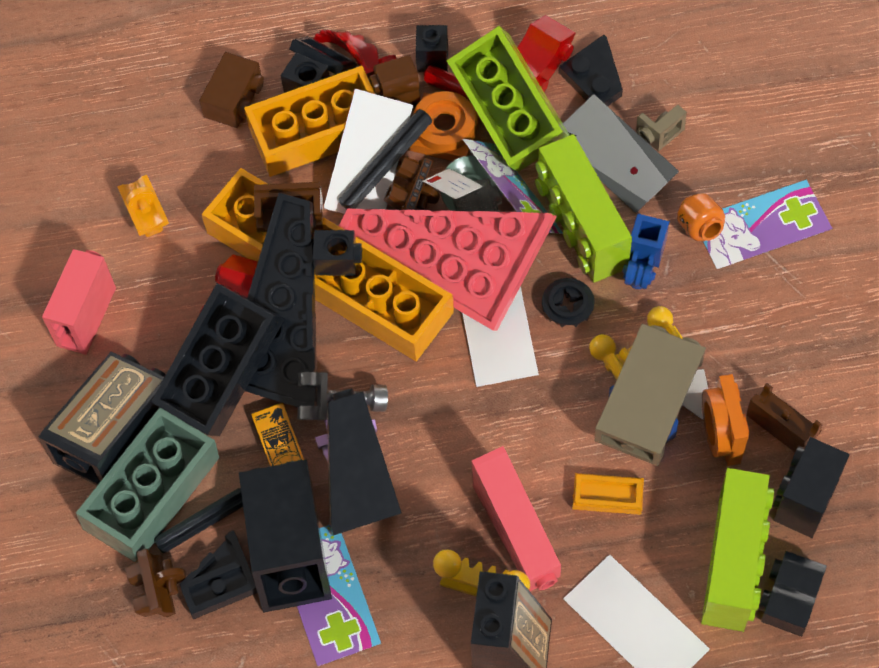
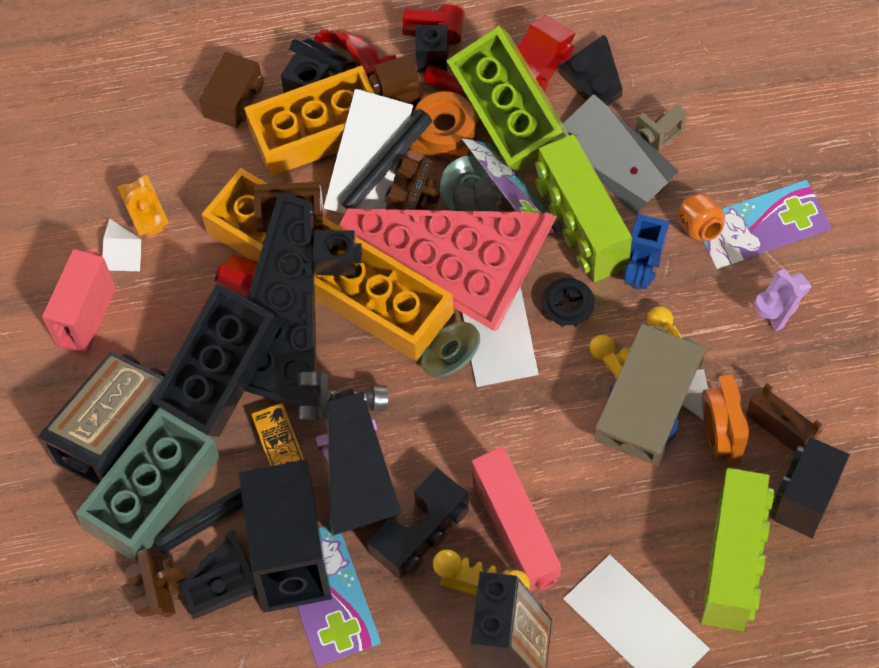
white sticker [423,169,483,199] -> none
light orange tile [572,473,644,515] -> none
black brick [758,551,827,637] -> none
none -> white sticker [103,219,142,272]
none -> black arch [367,468,469,580]
none -> red piece [402,4,465,45]
none -> sand green dish [421,322,480,377]
none -> lavender hips [754,269,811,332]

